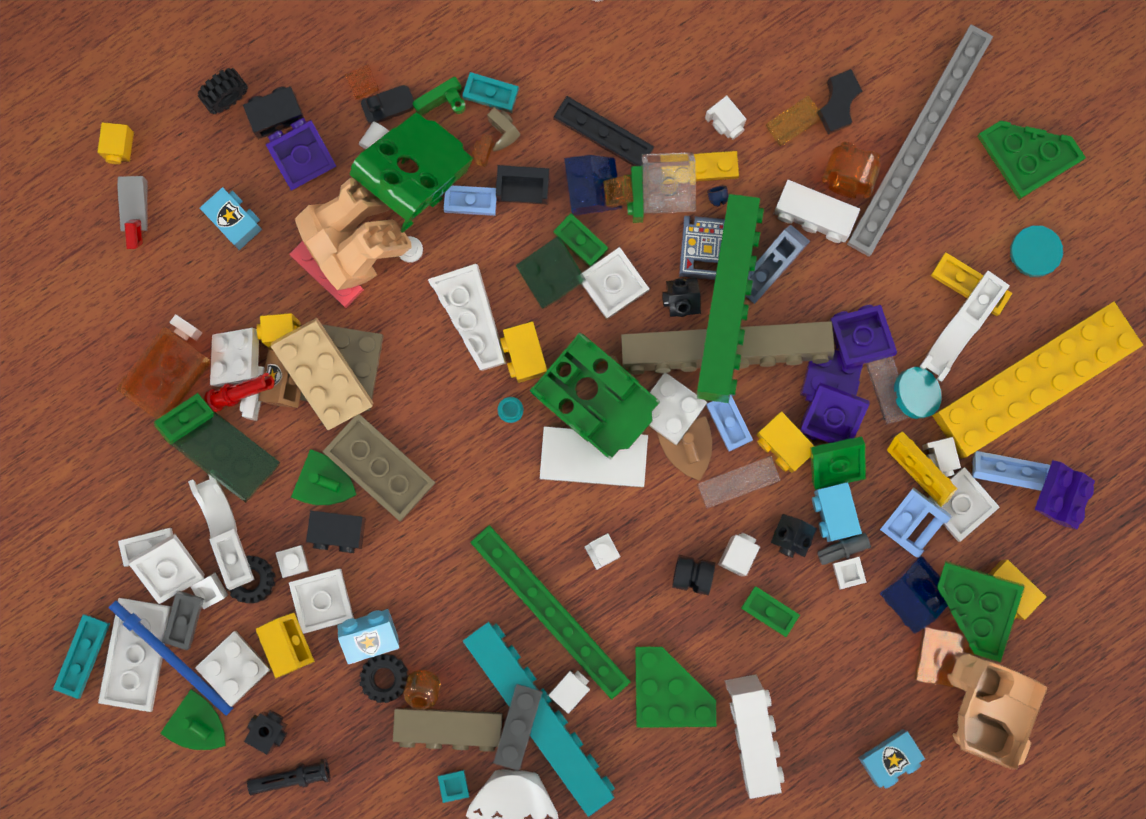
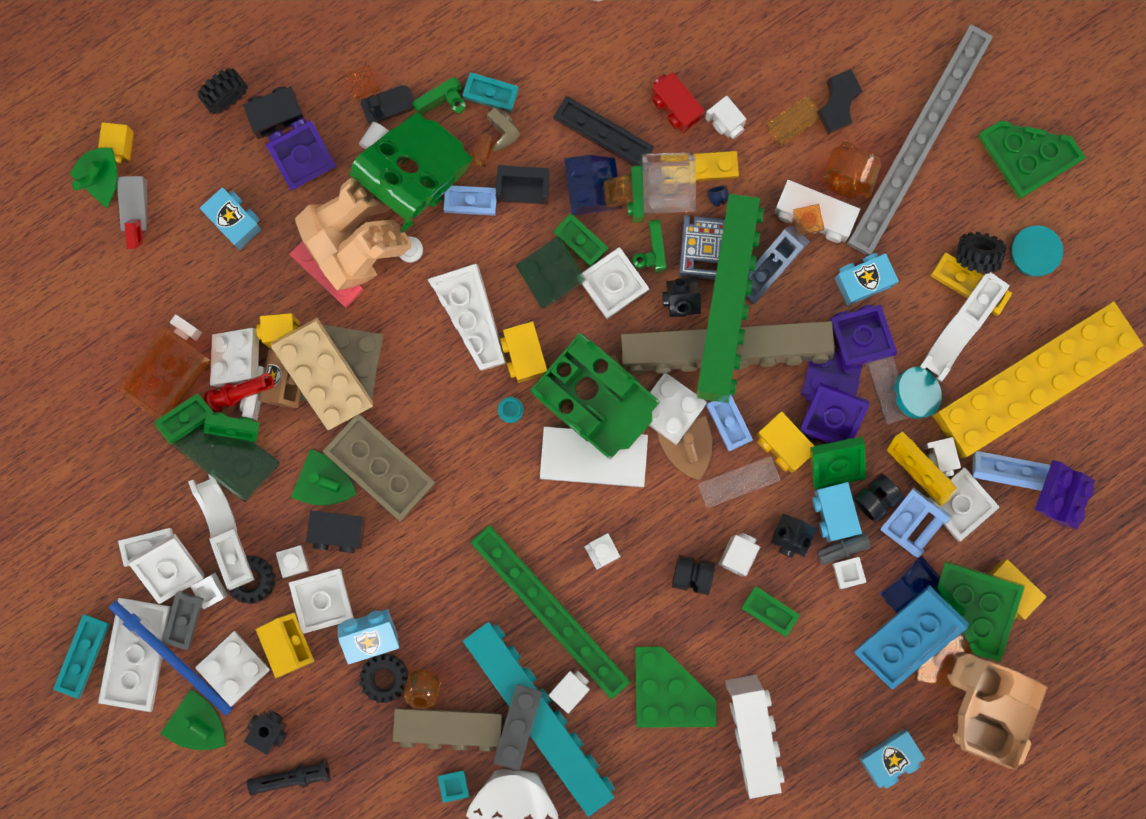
none -> green shield [70,147,118,208]
none -> green plate [204,413,260,442]
none -> green piece [632,219,666,274]
none -> red brick [651,72,705,133]
none -> clear orange plate [793,204,825,236]
none -> medium azure brick [835,253,899,306]
none -> black wheel [853,473,904,523]
none -> dark azure plate [854,585,969,690]
none -> black tyre [955,232,1007,274]

